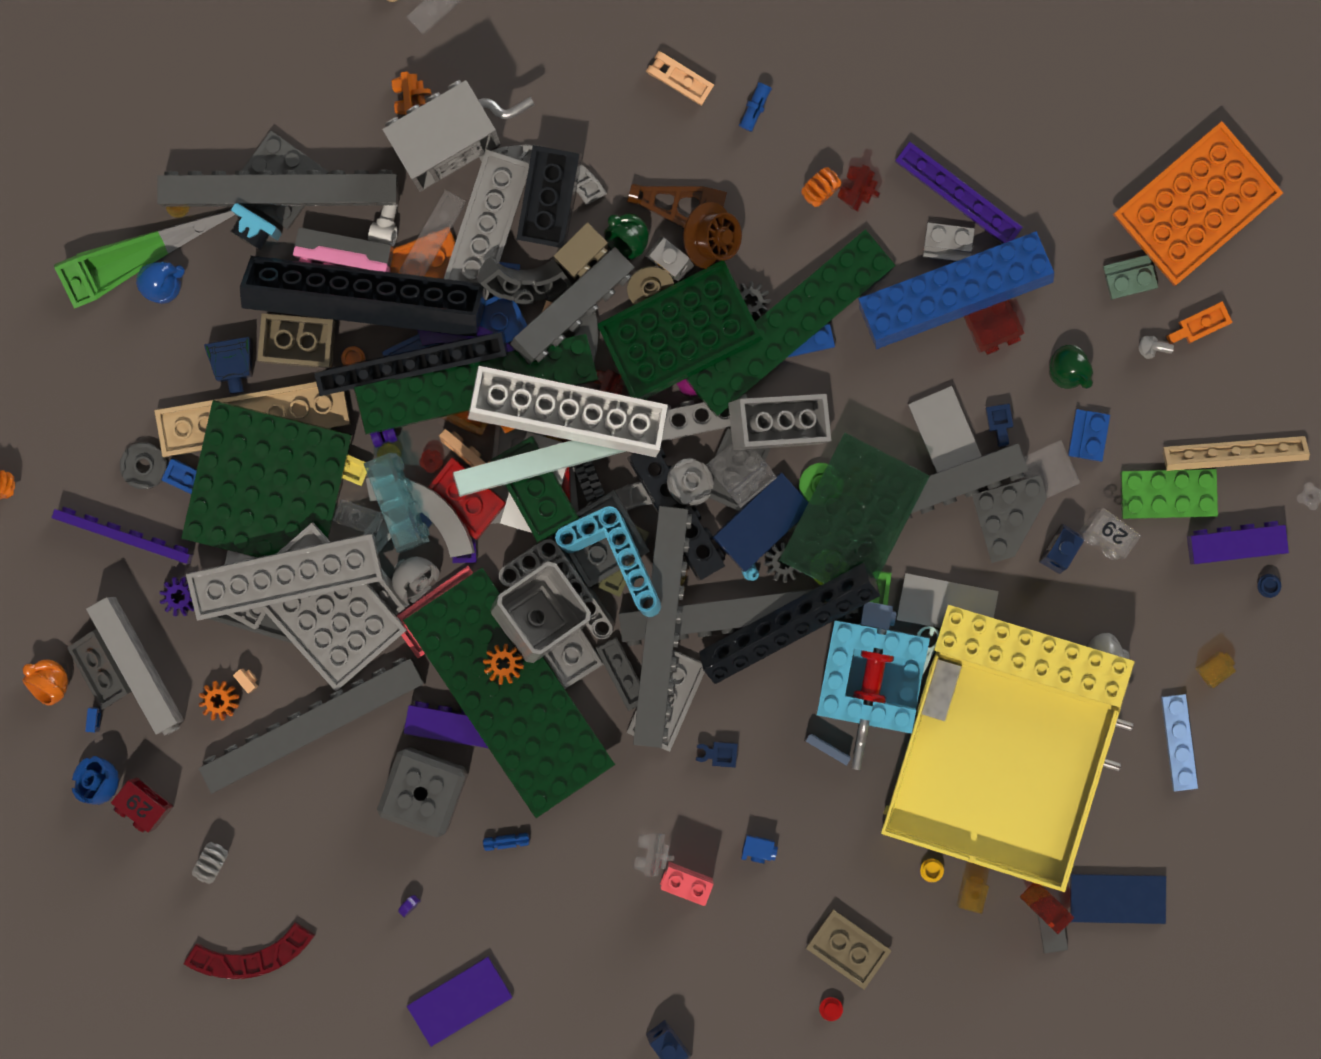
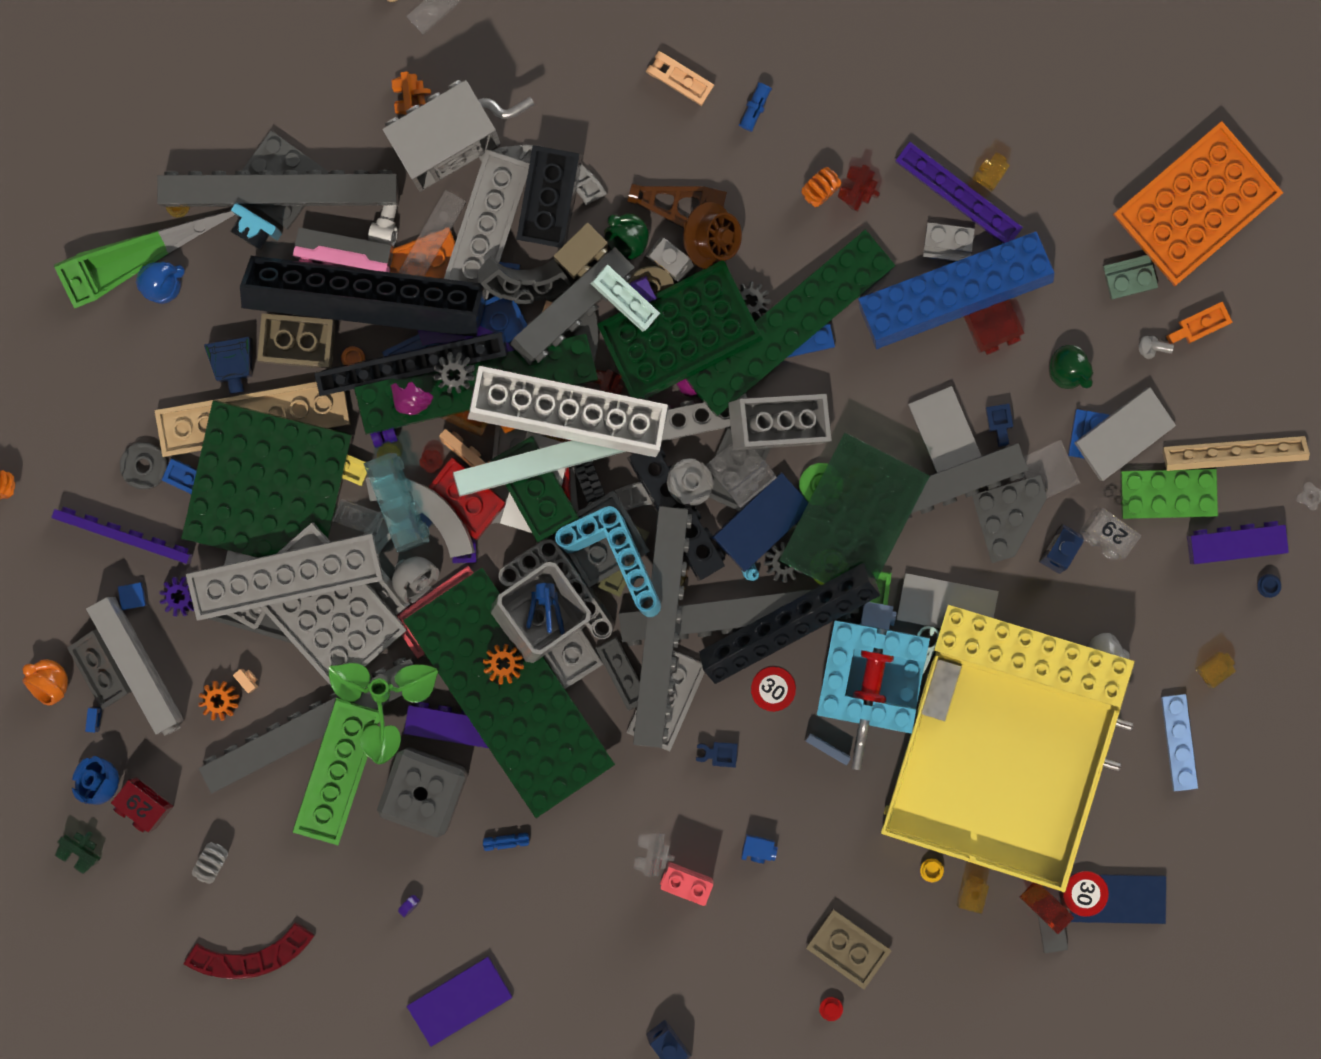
none -> clear green hips [55,831,101,874]
none -> blue tile [118,582,147,610]
none -> bright green plate [293,698,380,845]
none -> bright green plant [329,663,438,765]
none -> magenta hair [391,382,433,415]
none -> dark grey gear [434,352,475,393]
none -> blue plant [526,583,565,635]
none -> light aqua plate [590,265,660,332]
none -> dark purple tile [629,276,656,302]
none -> red sticker [751,667,796,712]
none -> clear yellow brick [972,152,1010,192]
none -> sticker [1063,871,1109,916]
none -> light grey tile [1074,387,1176,481]

